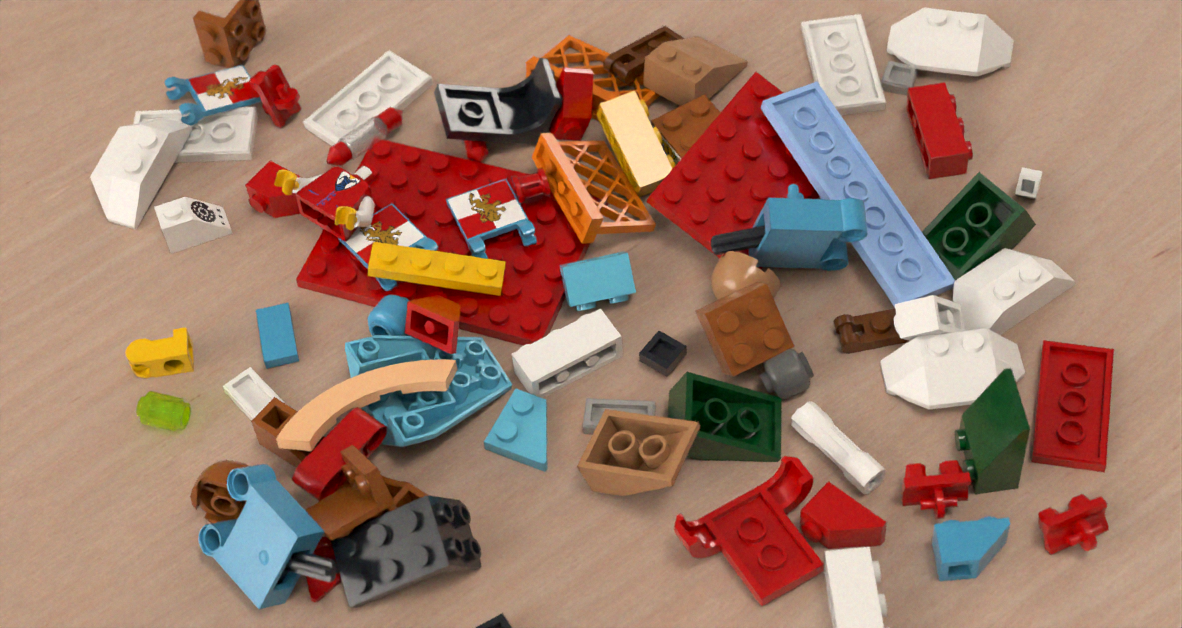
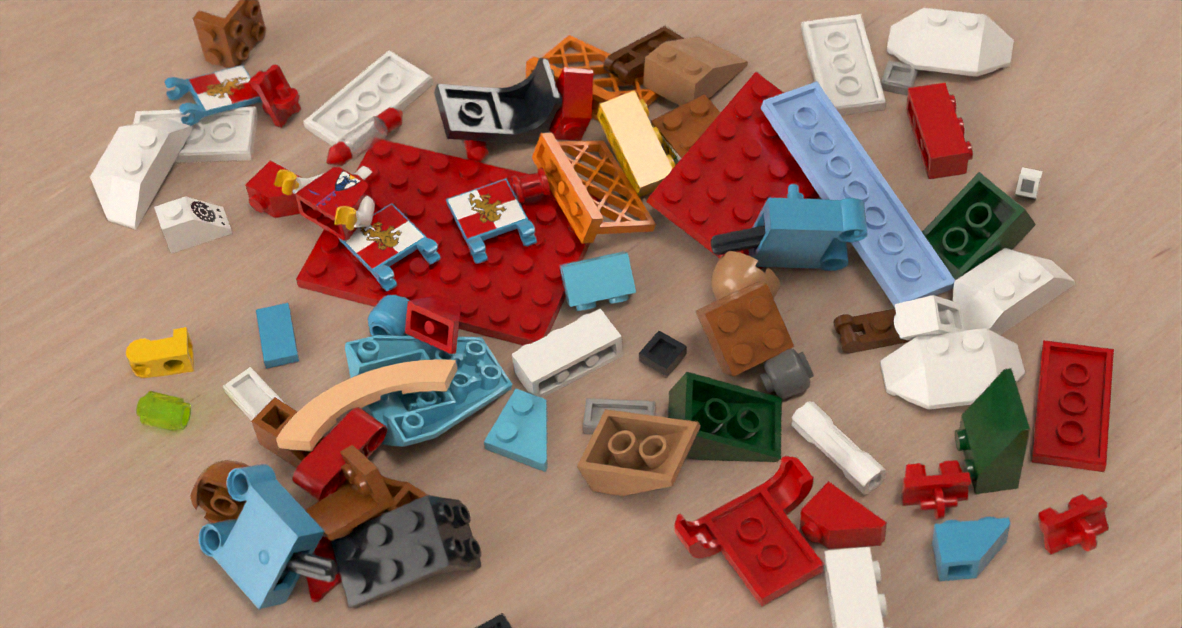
yellow plate [368,242,506,296] -> none

